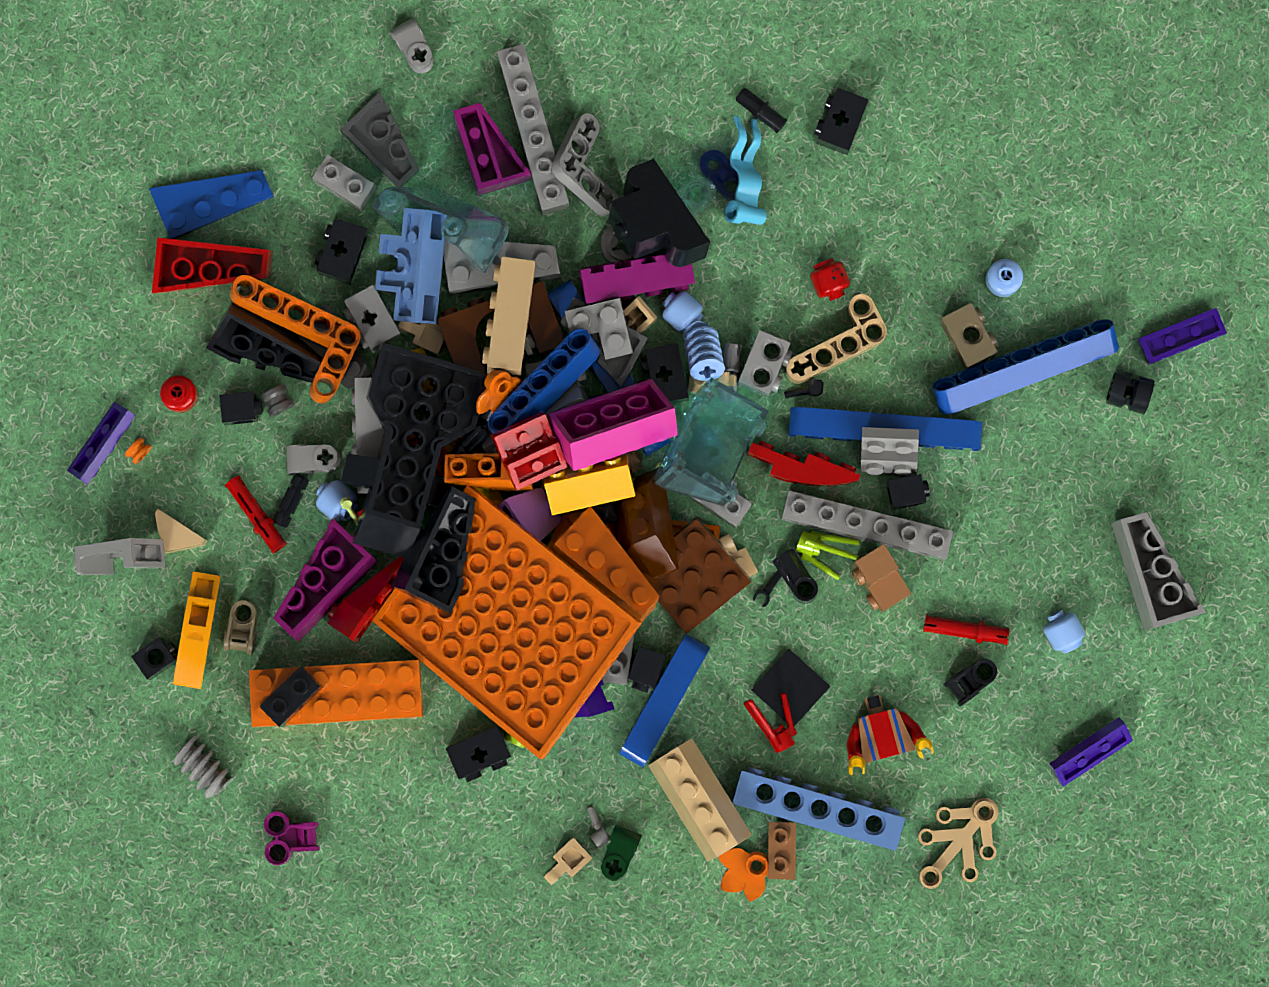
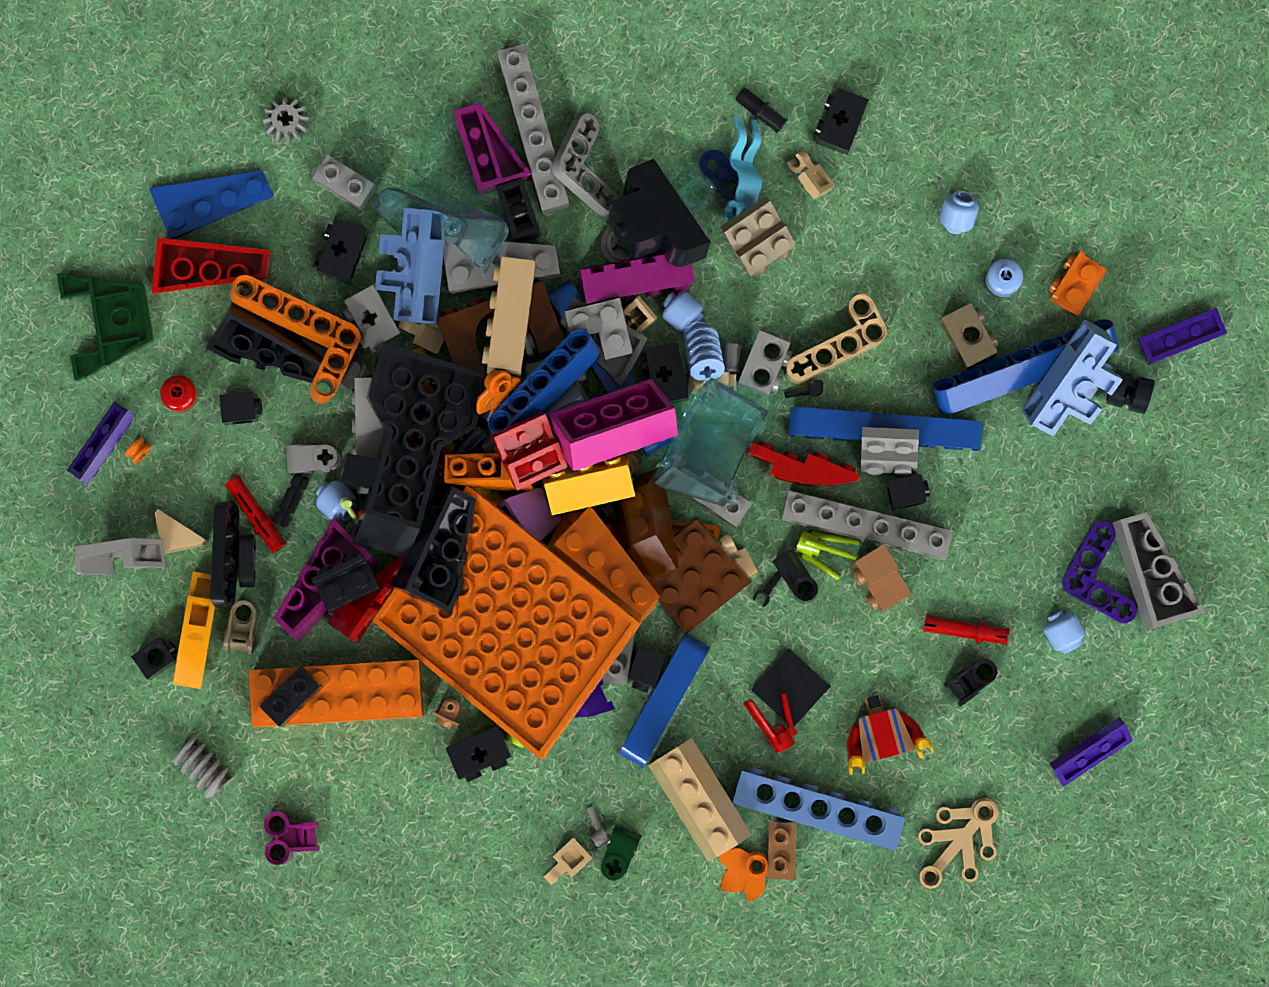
flat silver wheel [260,384,295,417] -> none
dark grey wing [341,92,419,190] -> none
light grey piece [389,18,434,74] -> none
red head [810,258,850,301] -> none
none -> dark green wing [57,273,154,382]
none -> black beam [210,500,239,608]
none -> black beam [239,534,256,588]
none -> light grey gear [262,97,310,145]
none -> black bracket [311,553,381,613]
none -> medium nougat hinge [431,699,461,729]
none -> black brick [496,178,541,243]
none -> dark tan plate [720,196,796,277]
none -> tan plate [787,150,836,199]
none -> light blue head [939,191,979,234]
none -> medium blue piece [1021,319,1123,436]
none -> orange bracket [1048,250,1107,317]
none -> dark purple beam [1062,521,1137,624]

